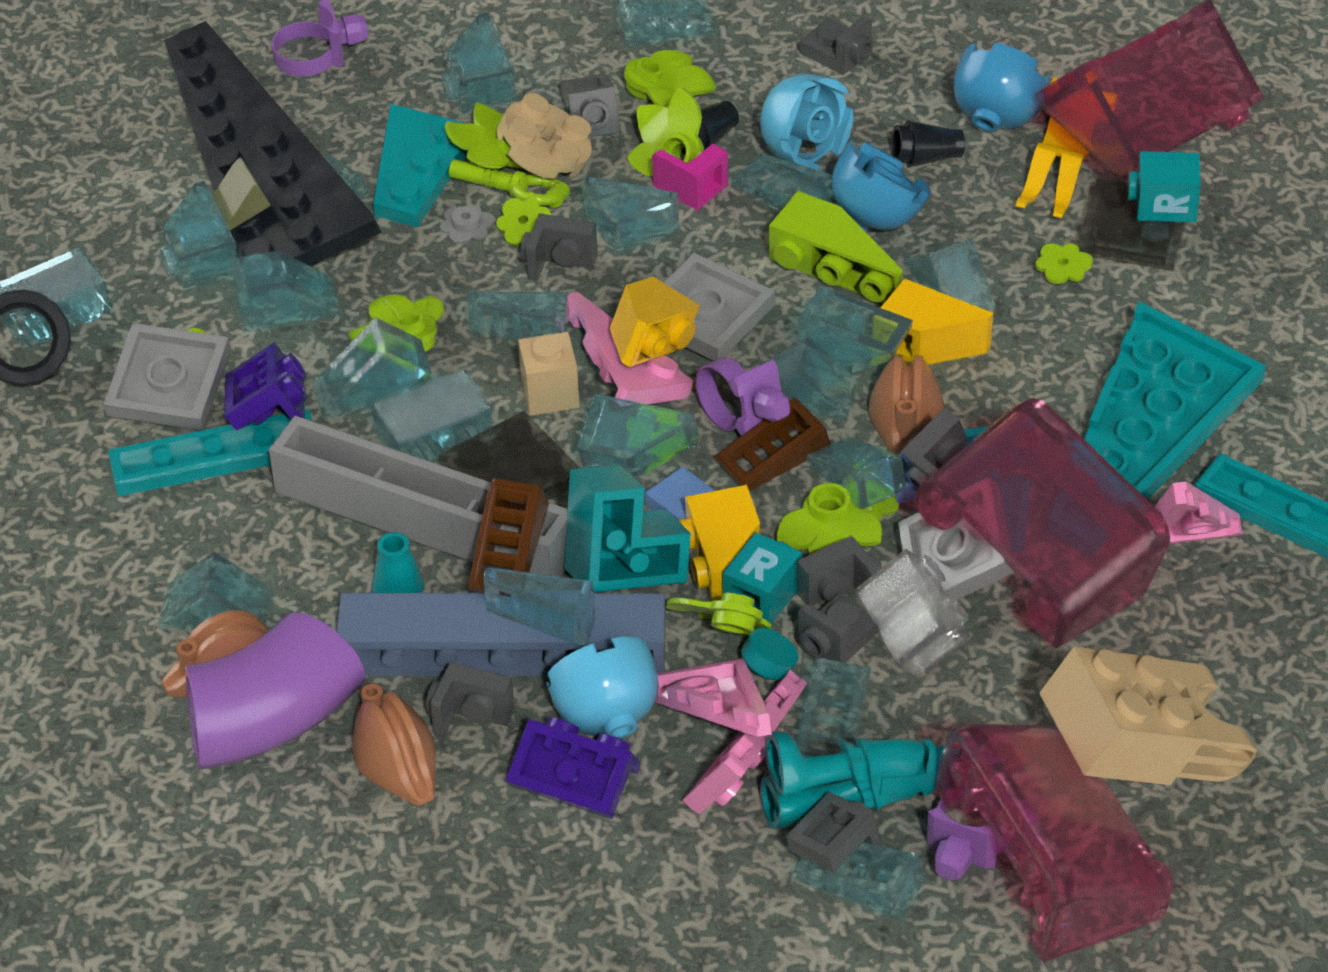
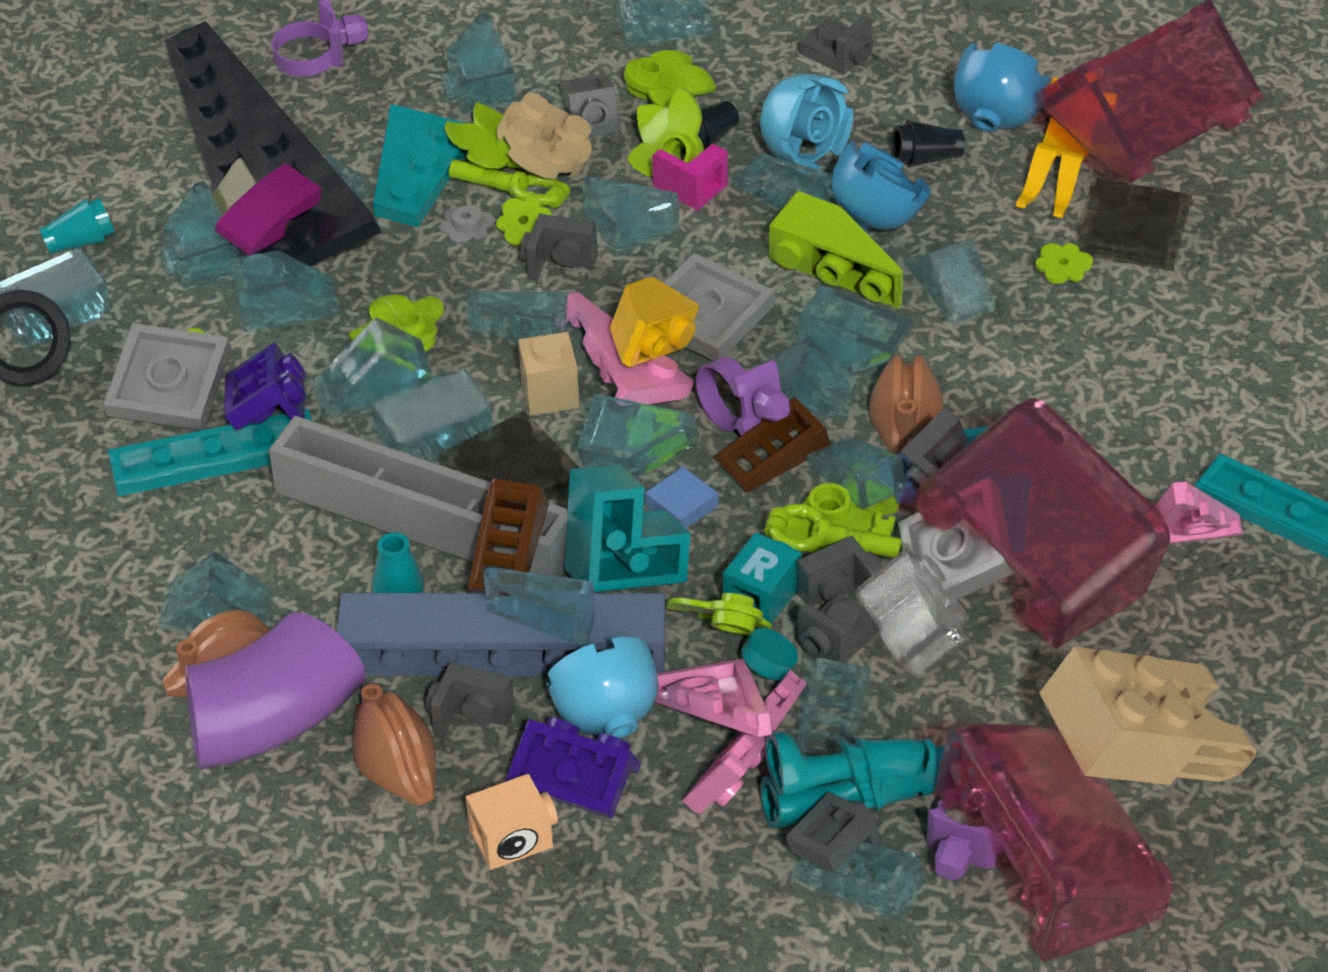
yellow slope [678,485,760,601] -> none
yellow slope [874,278,993,365] -> none
teal wing [1047,301,1266,559] -> none
teal brick [1128,151,1201,222] -> none
none -> teal cone [39,197,115,255]
none -> magenta slope [215,164,322,256]
none -> light nougat brick [466,774,558,870]
none -> lime piece [764,503,902,559]

